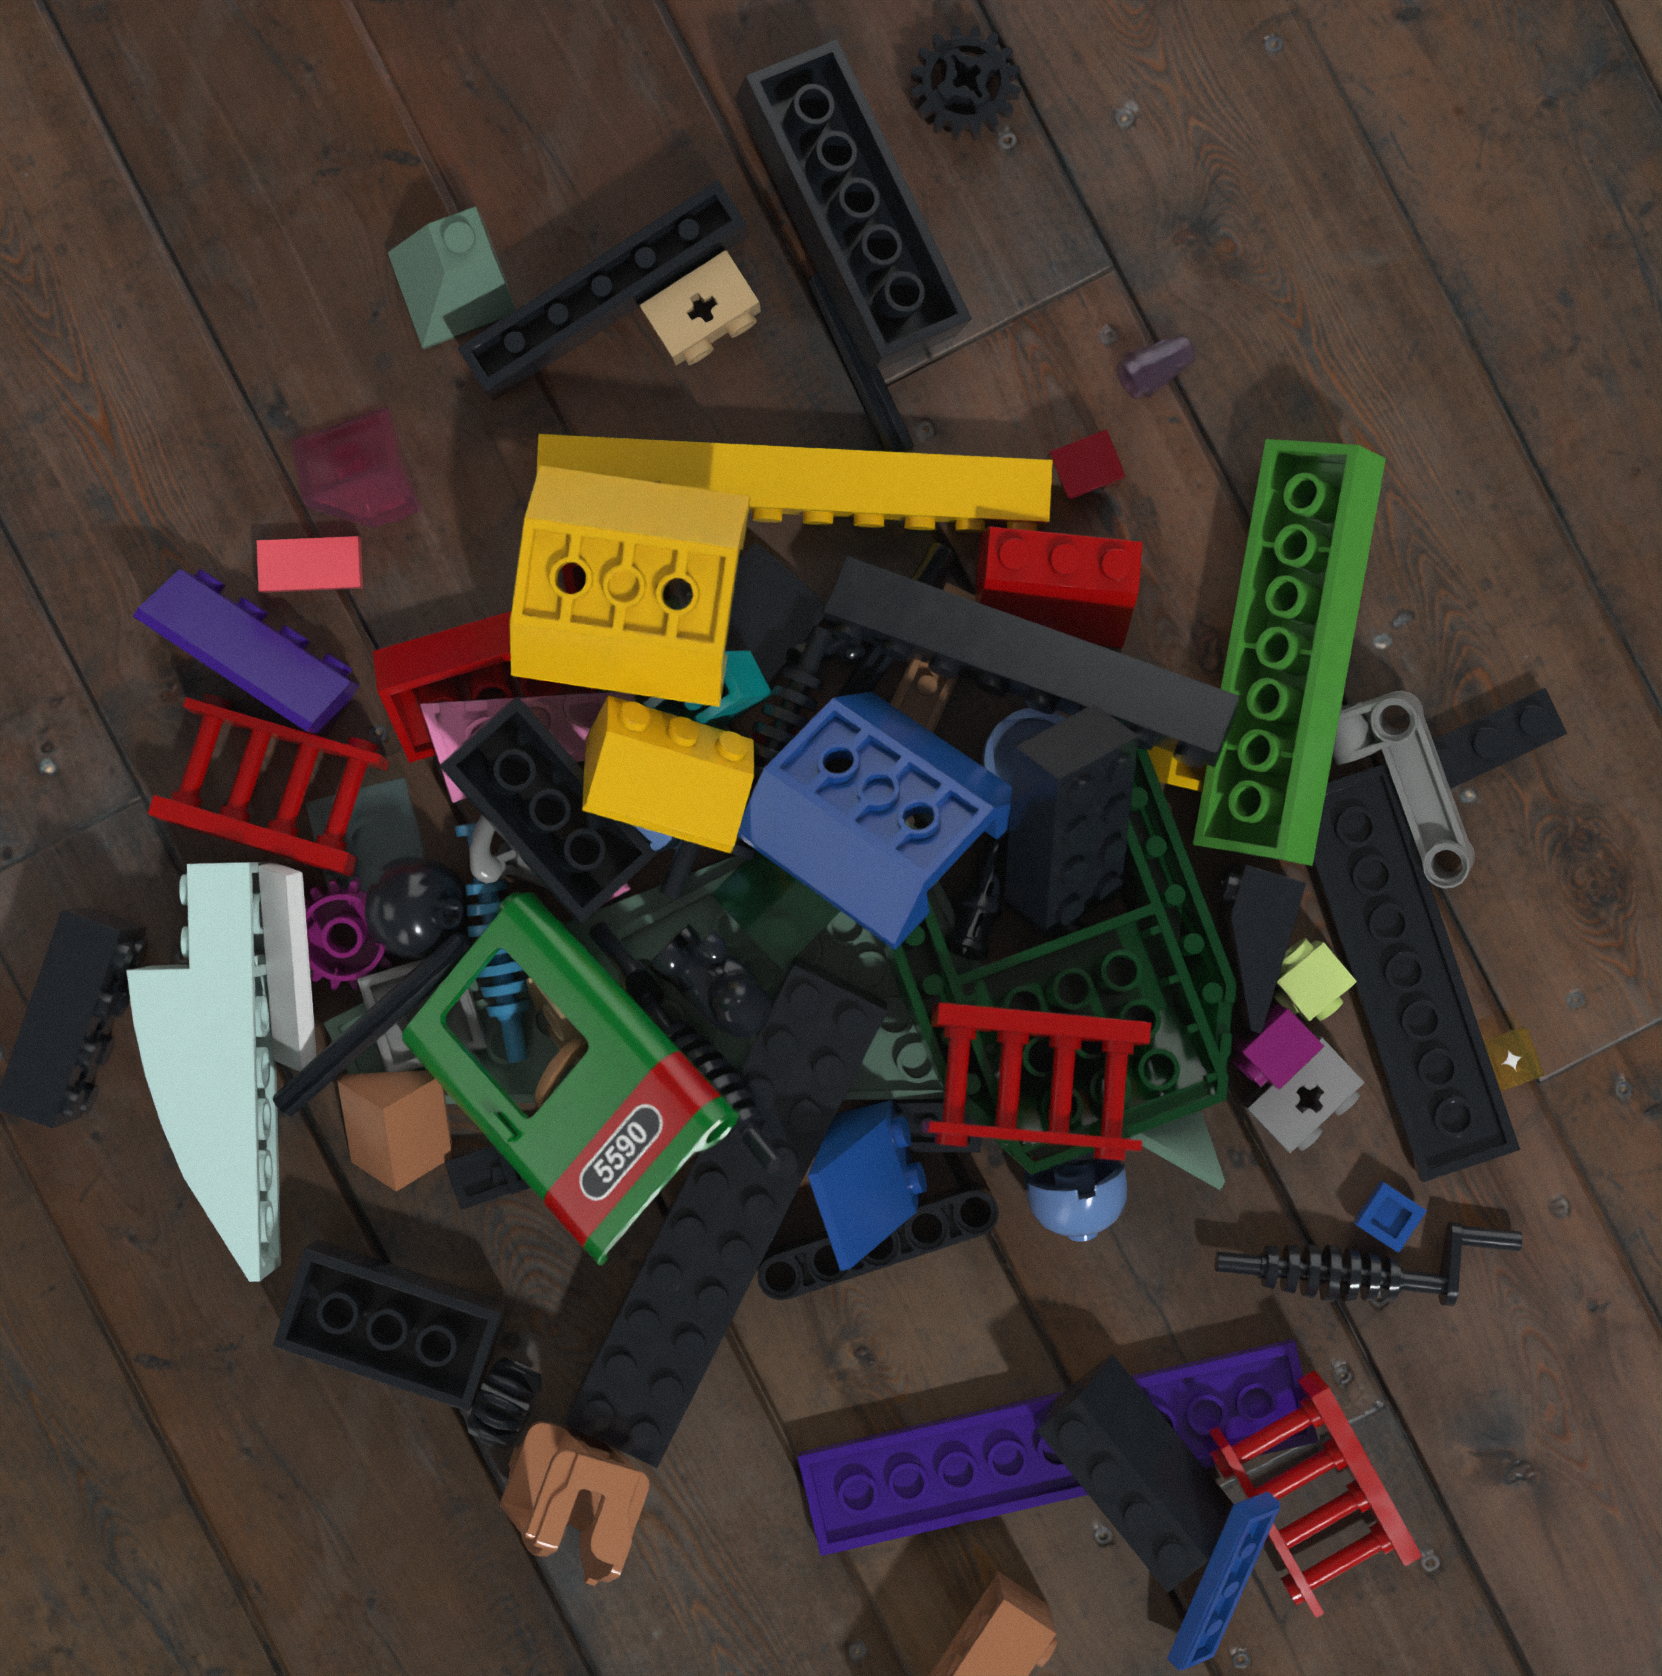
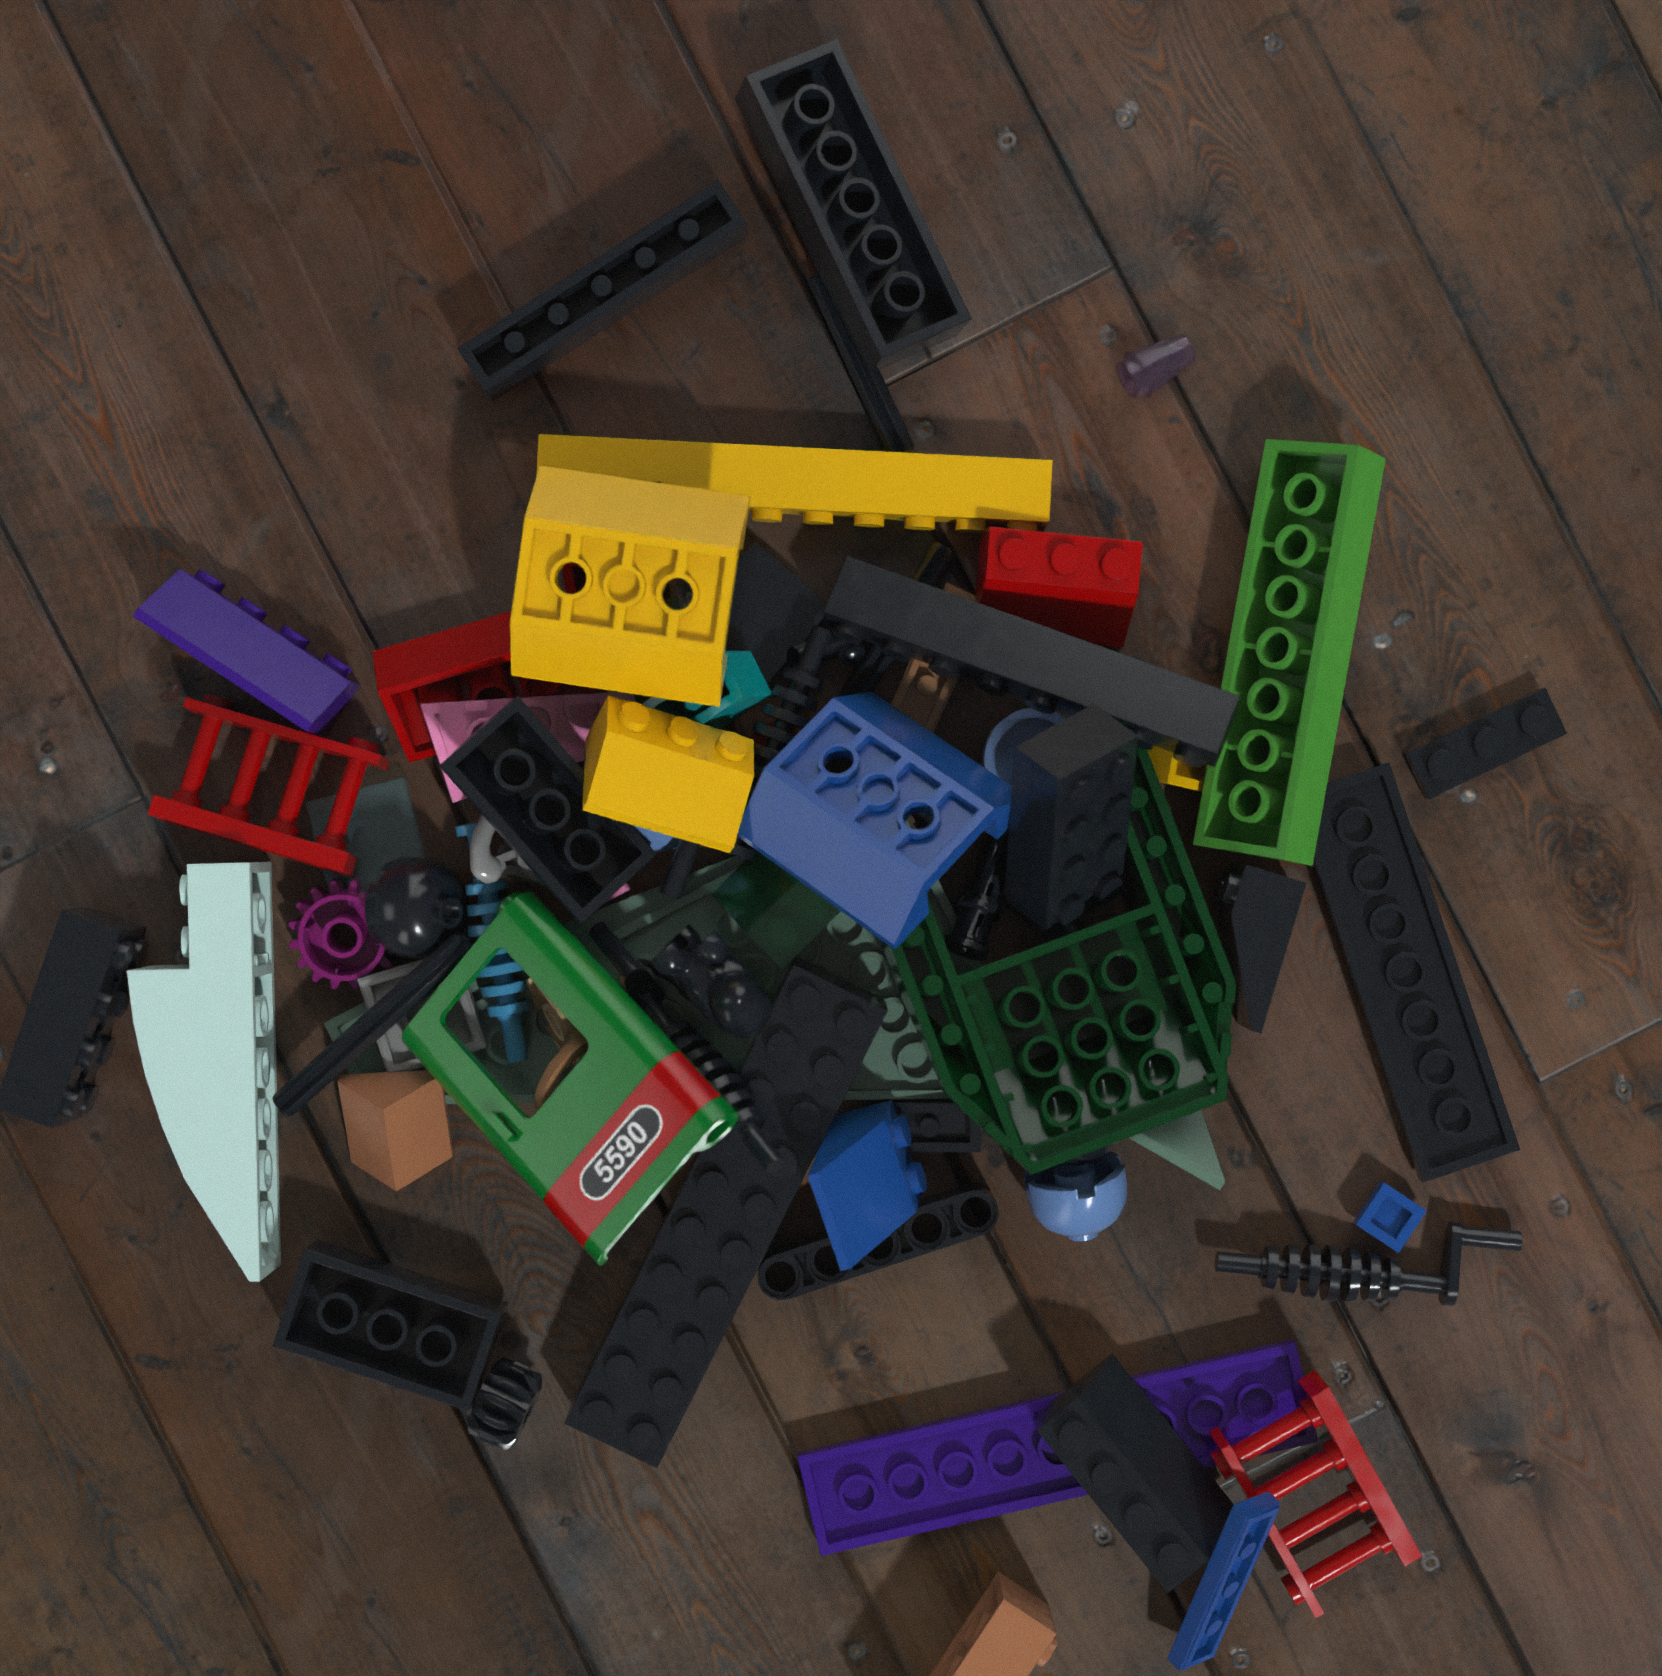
coral tile [256,536,363,593] -> none
white tile [258,862,317,1072] -> none
clear pink slope [292,407,422,528] -> none
sand green slope [388,206,517,349] -> none
black slope [444,1145,530,1210] -> none
nougat animal [500,1421,650,1586] -> none
tan brick [639,250,761,366] -> none
black gear [911,25,1021,141] -> none
red fence [922,1003,1151,1161] -> none
dark red panel [1046,429,1126,499] -> none
magenta brick [1231,1002,1325,1090] -> none
light grey brick [1240,1034,1365,1153] -> none
yellowish green brick [1272,938,1357,1021] -> none
light grey piece [1332,691,1475,889] -> none
clear yellow tile [1484,1027,1545,1091] -> none

